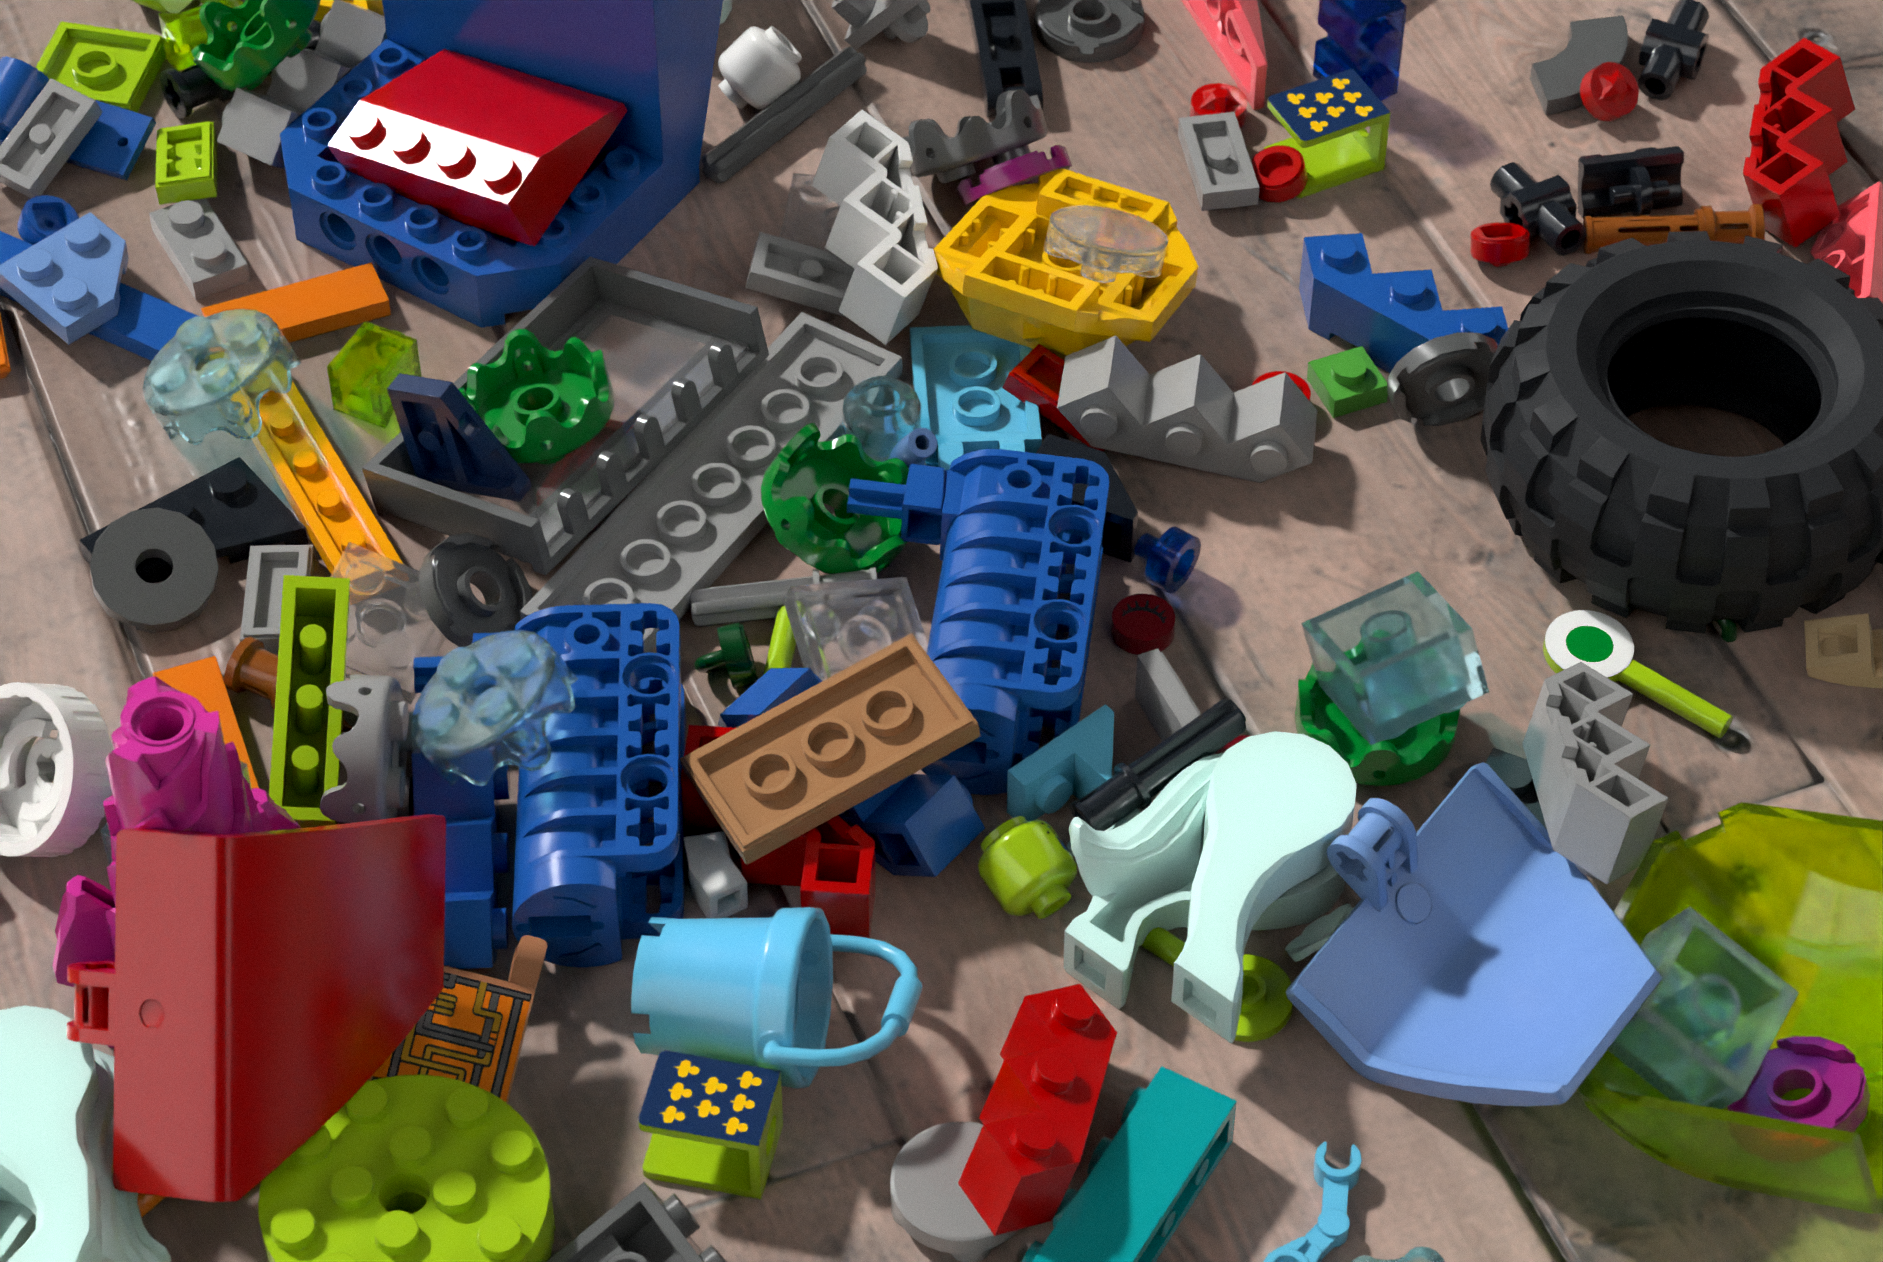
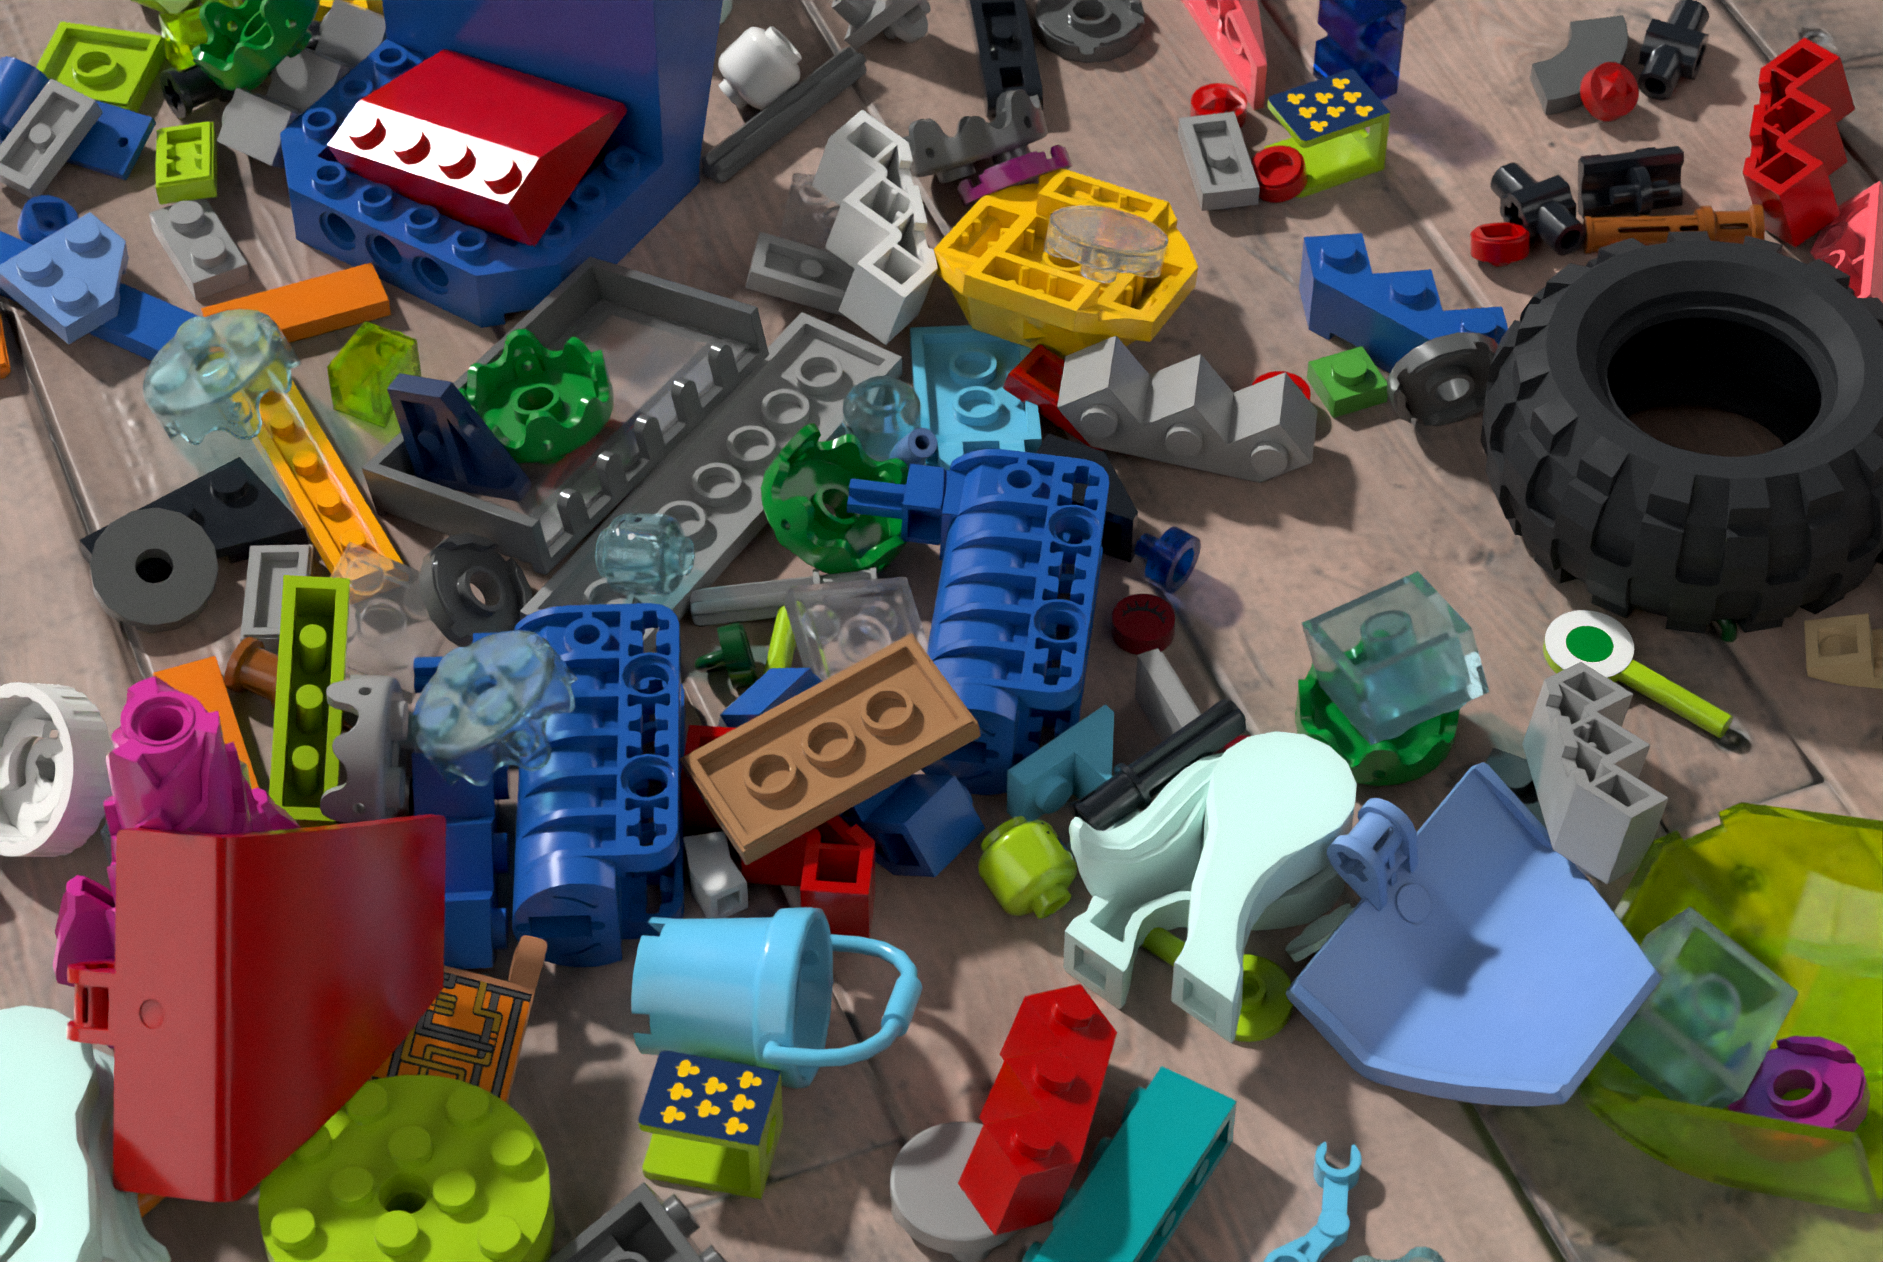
none -> clear light blue head [595,513,695,597]

